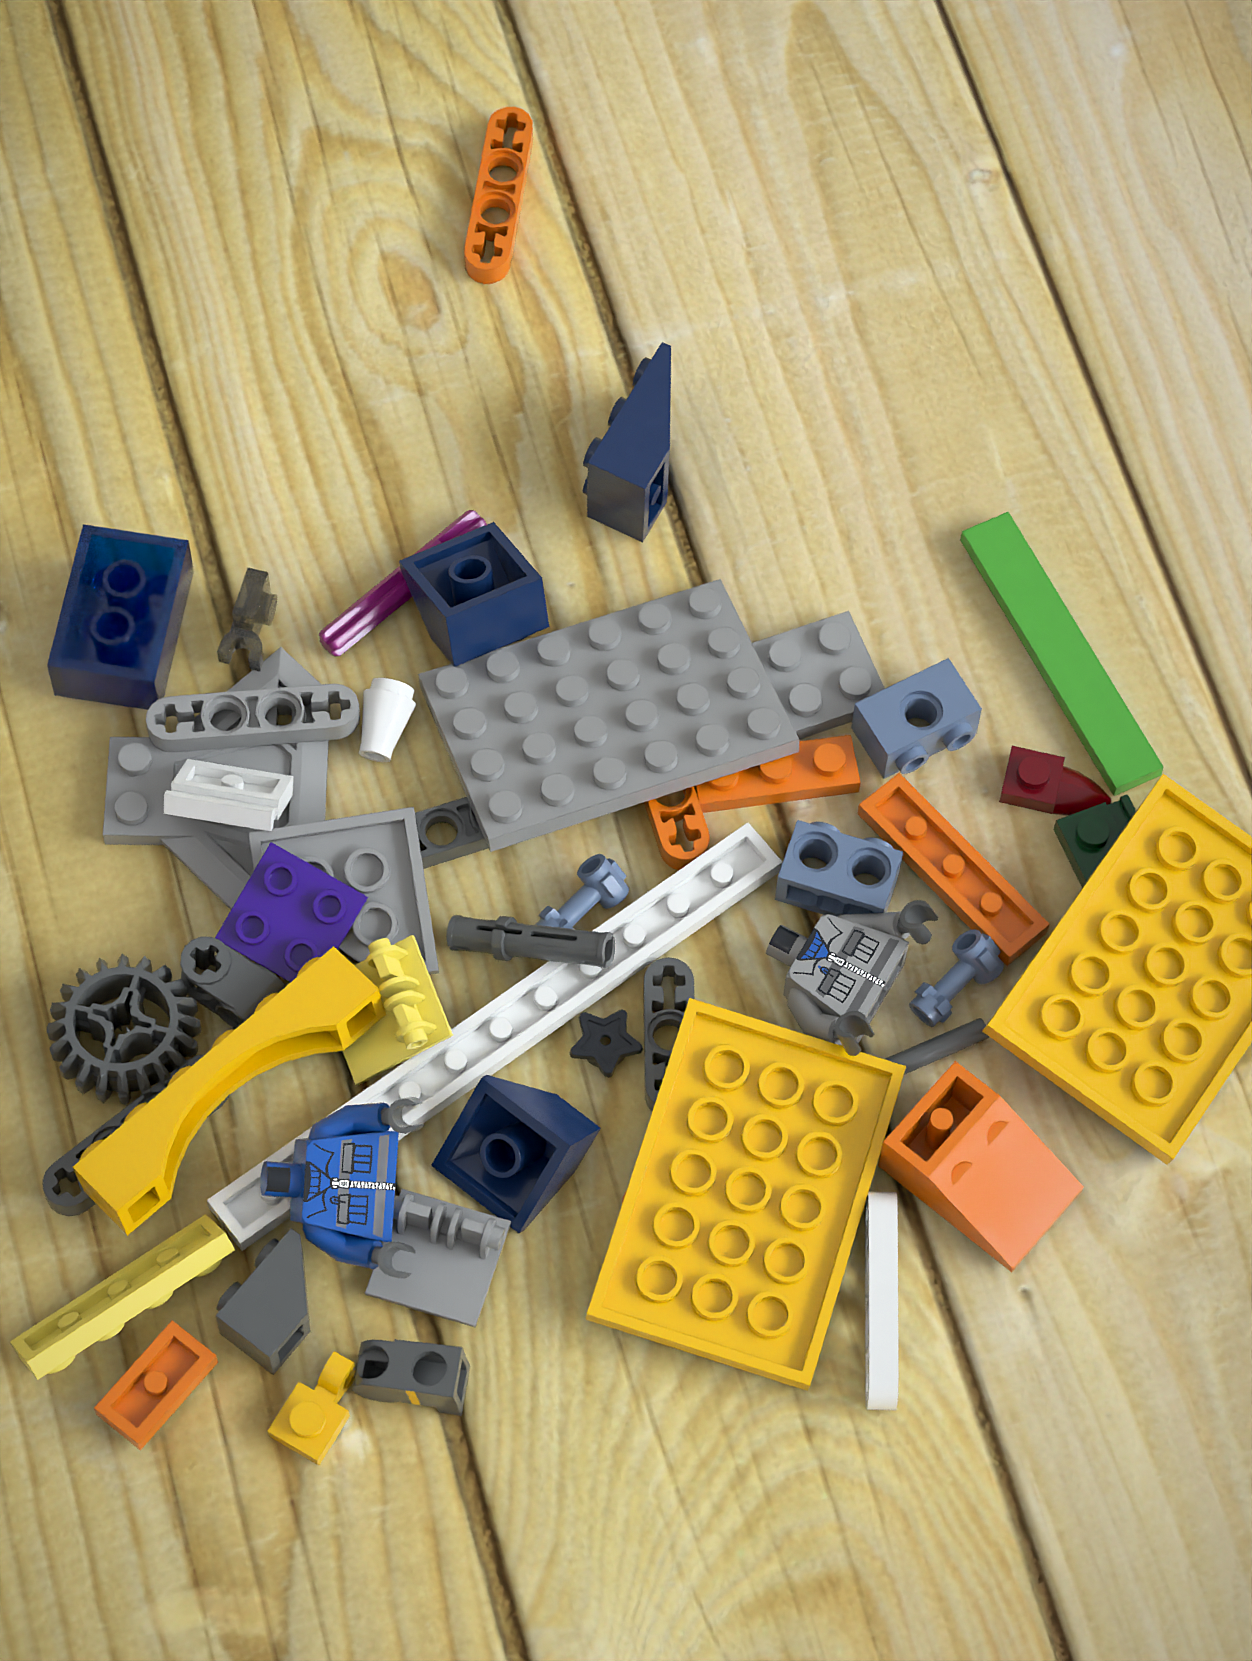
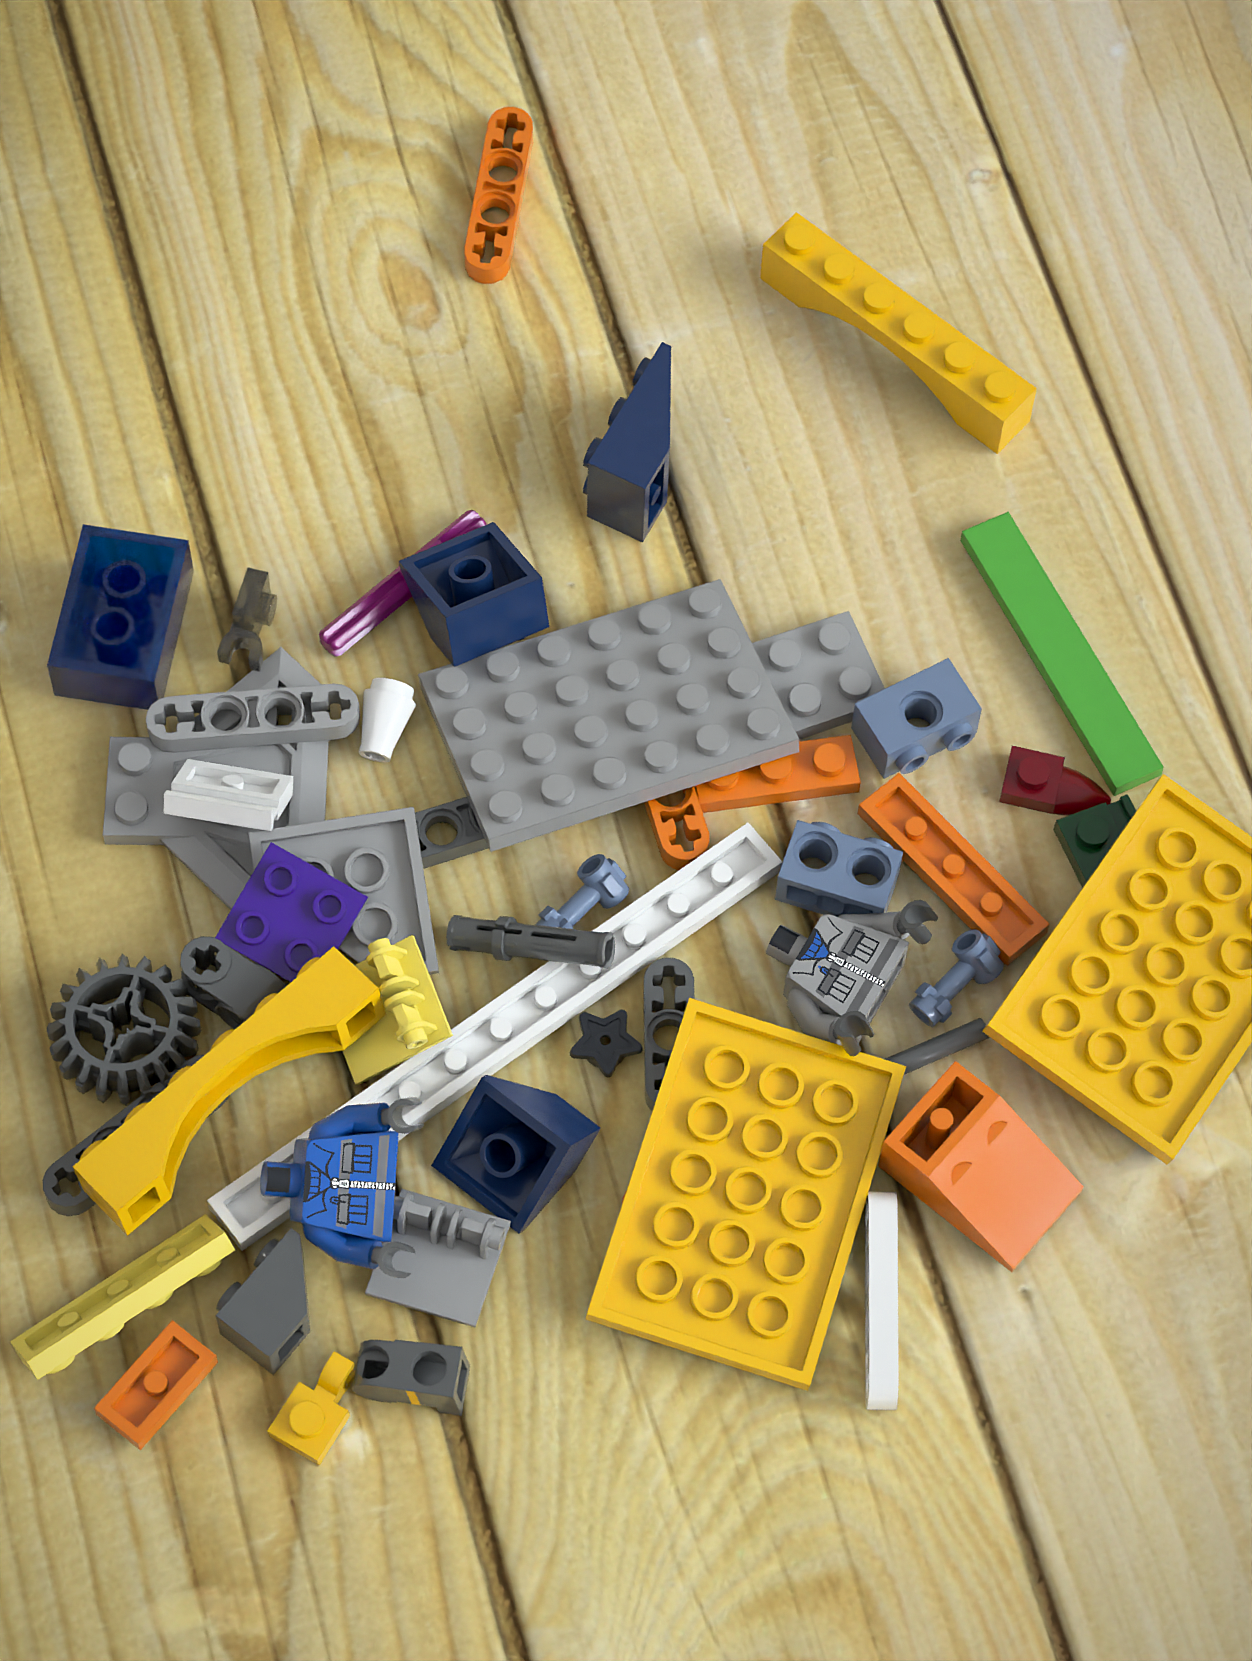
none -> yellow arch [760,212,1037,454]

